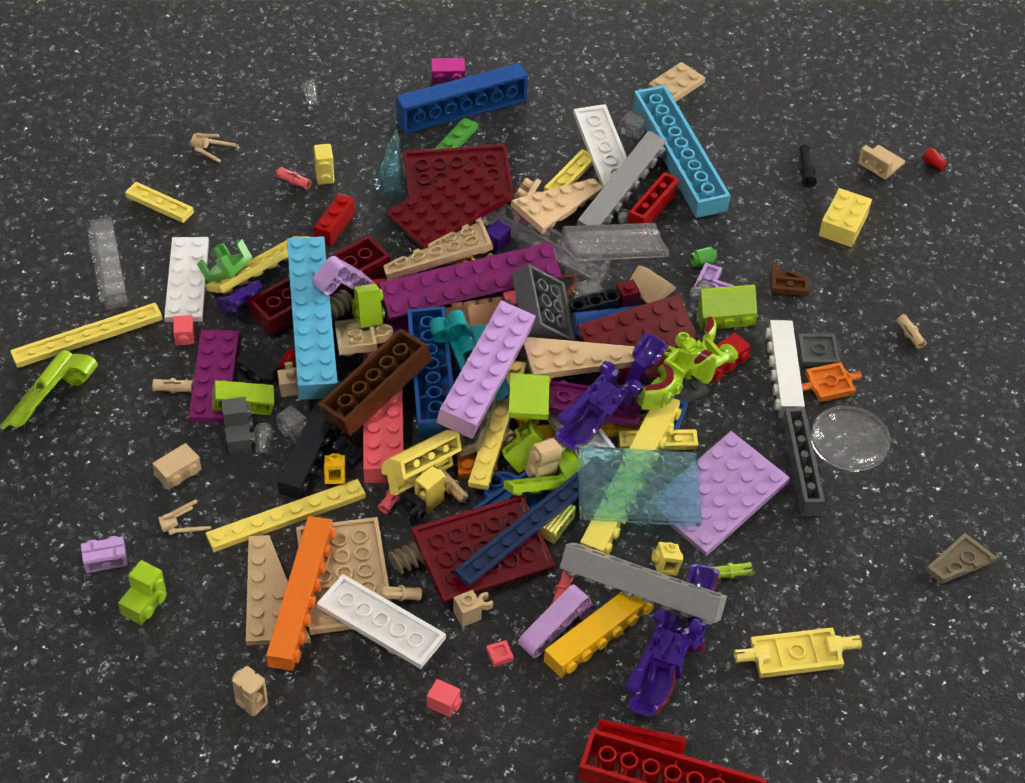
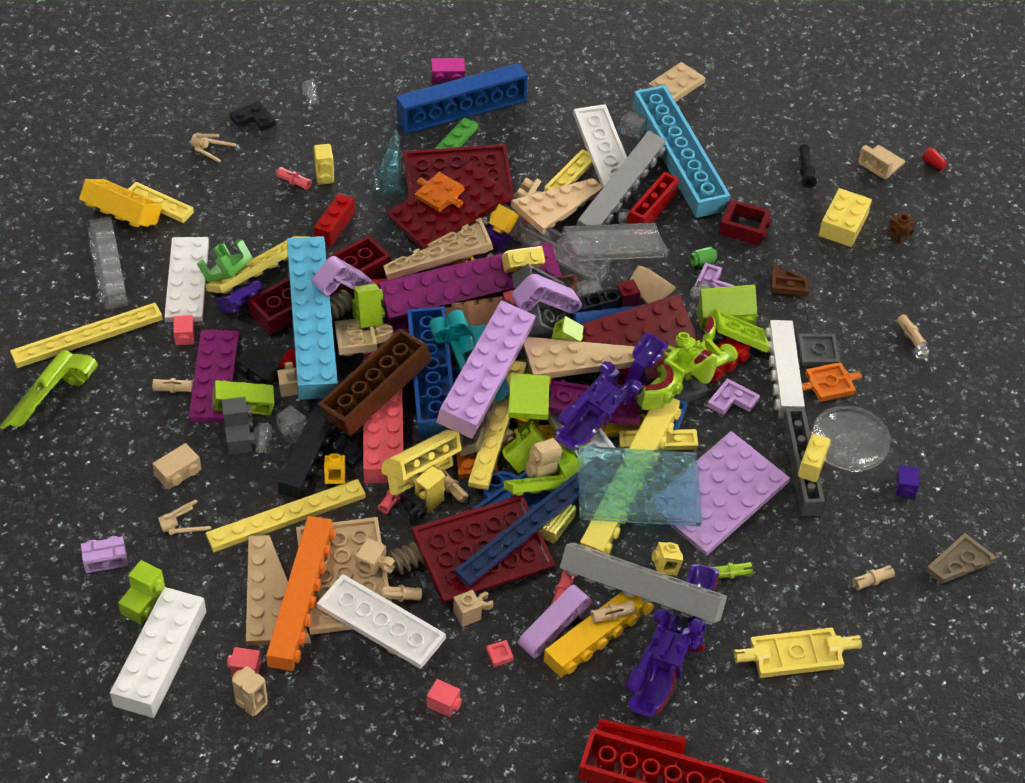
none -> yellow brick [79,179,163,227]
none -> white brick [110,587,206,718]
none -> coral brick [227,647,262,677]
none -> black plate [230,101,276,131]
none -> tan brick [355,538,395,576]
none -> orange plate [415,172,465,212]
none -> yellow brick [489,204,519,234]
none -> light yellow brick [502,246,545,274]
none -> lavender beam [512,274,582,313]
none -> lime brick [552,316,584,342]
none -> tan pin [590,600,635,624]
none -> lavender plate [707,378,760,415]
none -> lime tile [713,310,770,353]
none -> dark red window [719,199,772,246]
none -> light yellow brick [798,434,831,482]
none -> tan pin [852,565,895,591]
none -> reddish brown brick [887,212,916,243]
none -> dark purple brick [895,465,919,498]
none -> clear hinge [912,343,929,359]

